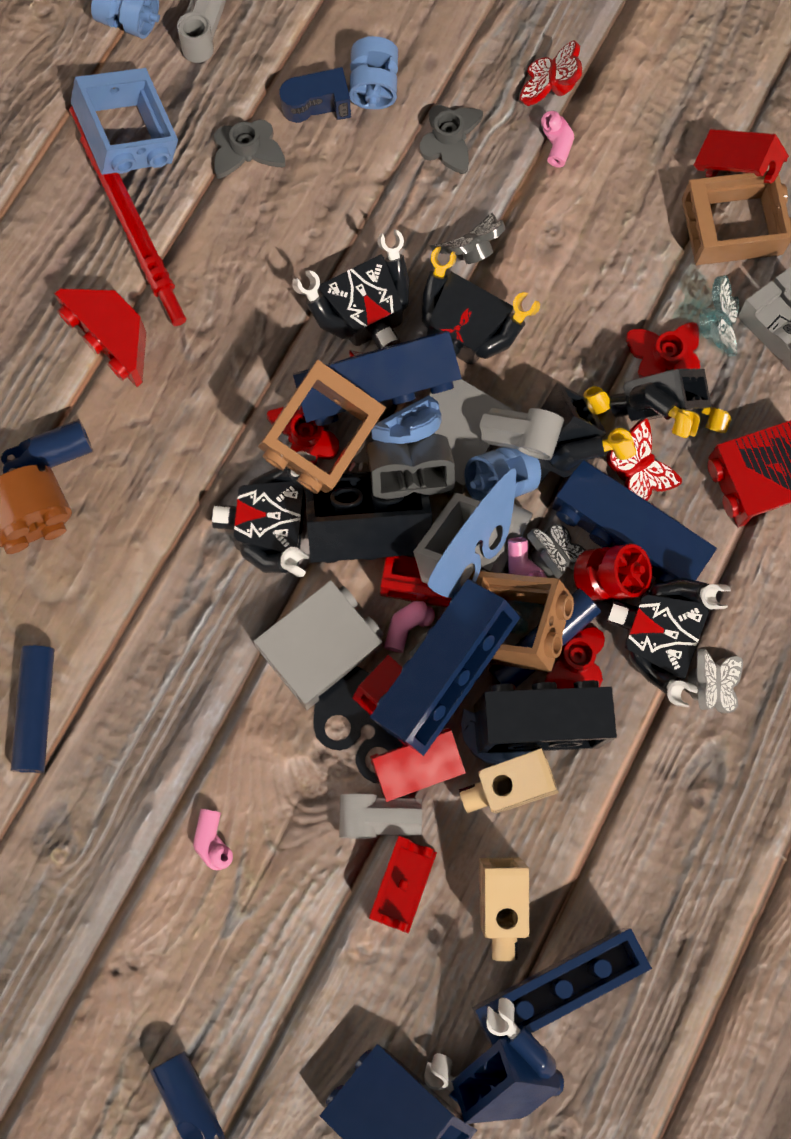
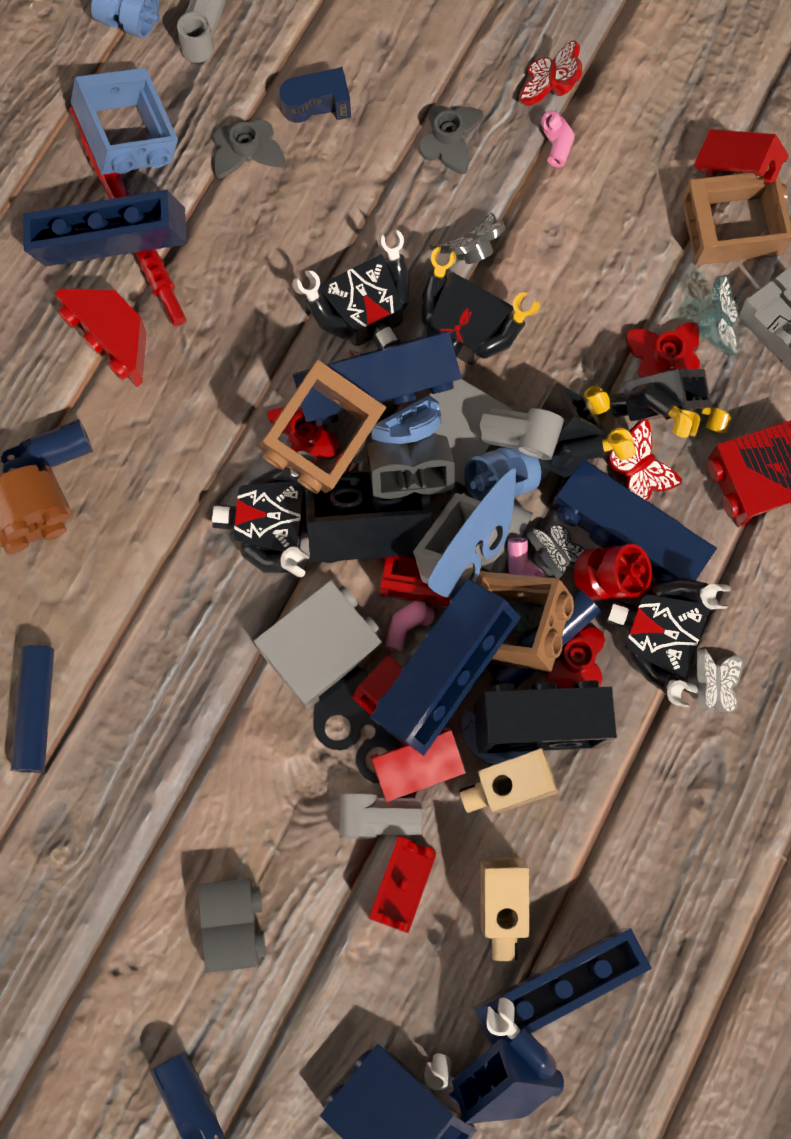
bright pink arm [193,809,233,870] -> none
medium blue wheel [349,36,398,109] -> none
none -> dark blue brick [23,189,187,267]
none -> dark grey brick [198,878,266,973]

